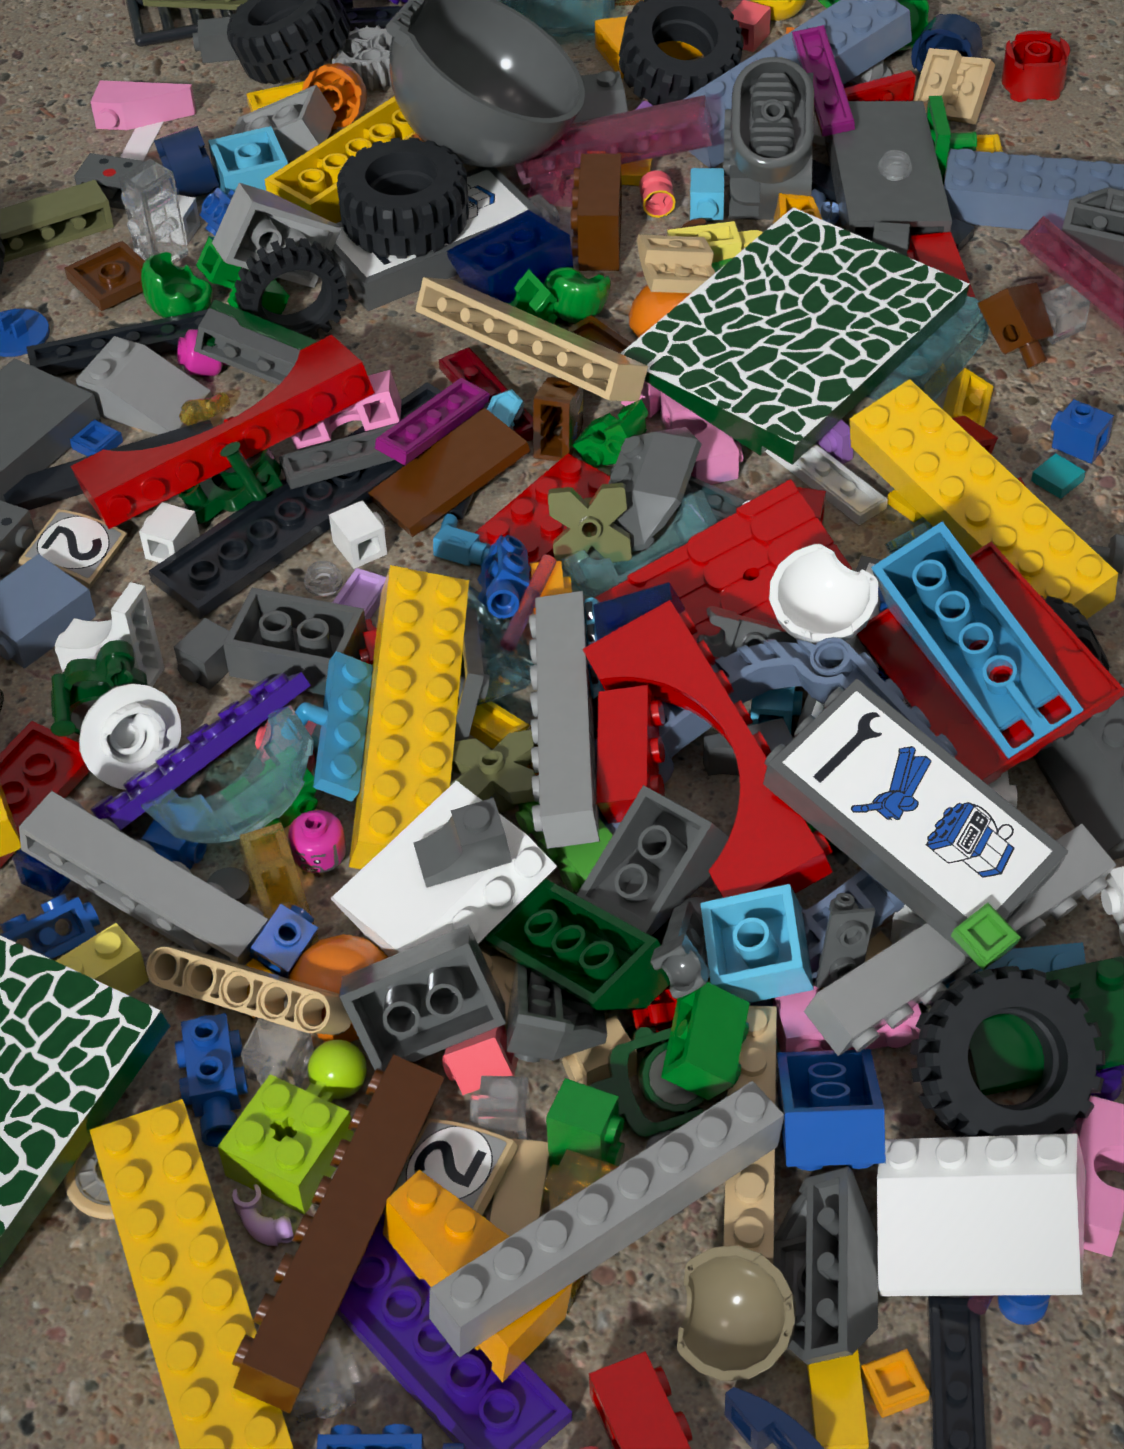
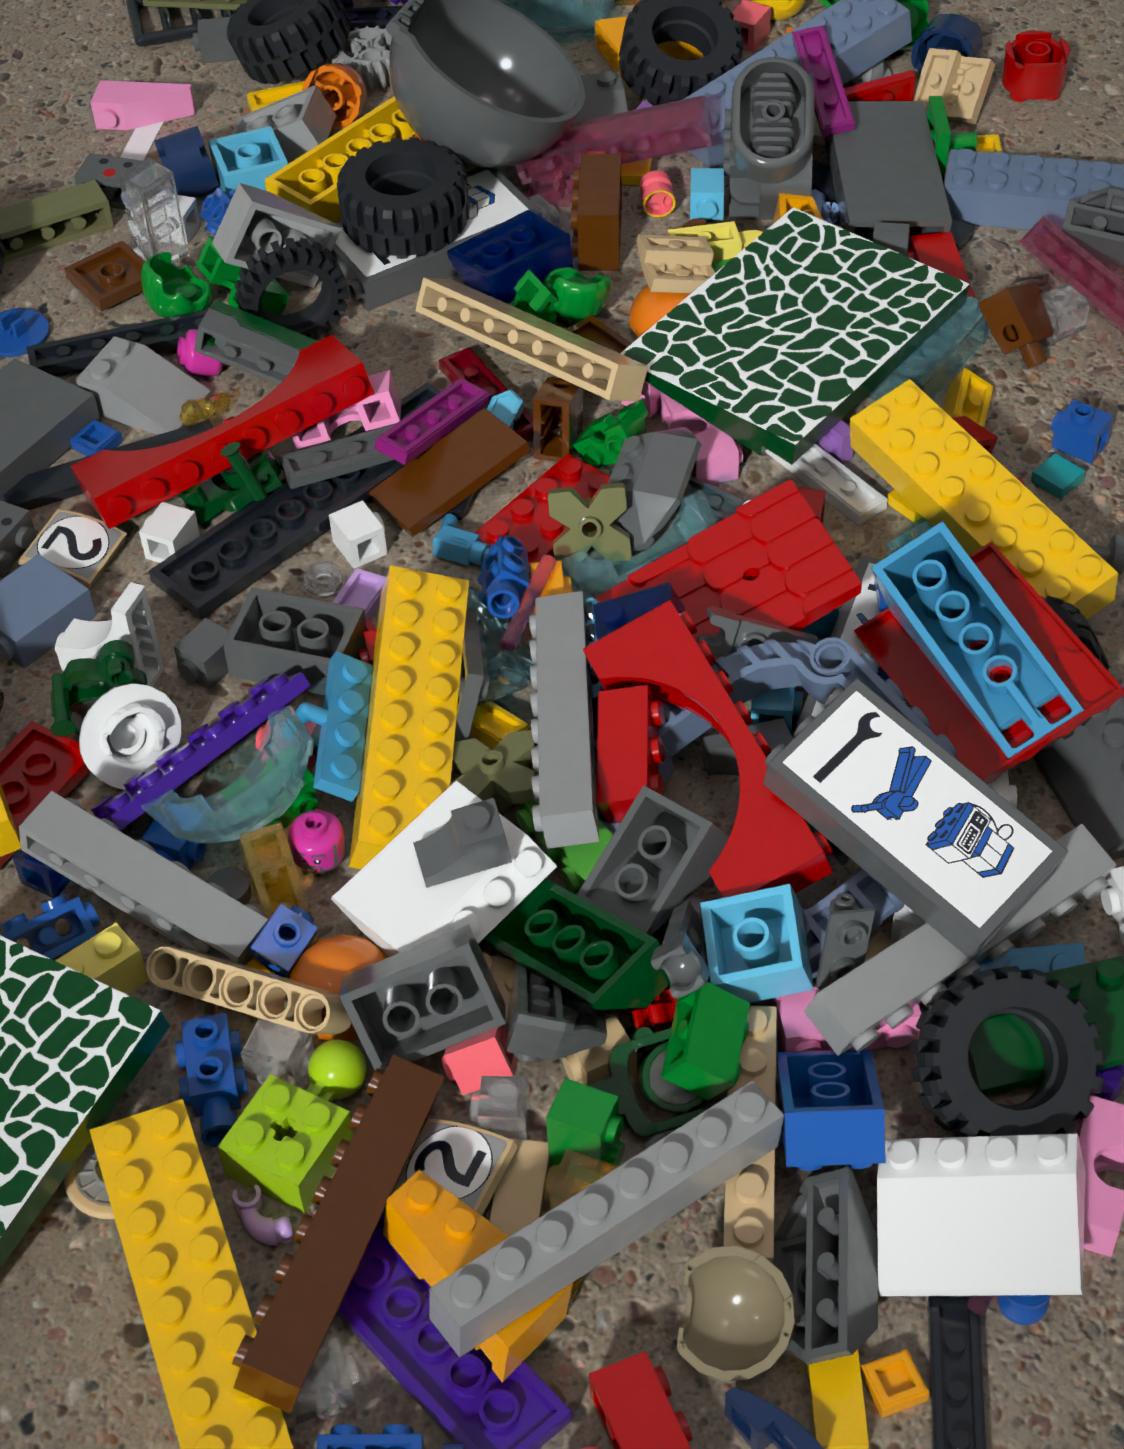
white cylinder [769,544,878,644] -> none
clear plate [878,150,912,181] -> none
bright green tile [951,903,1021,970] -> none

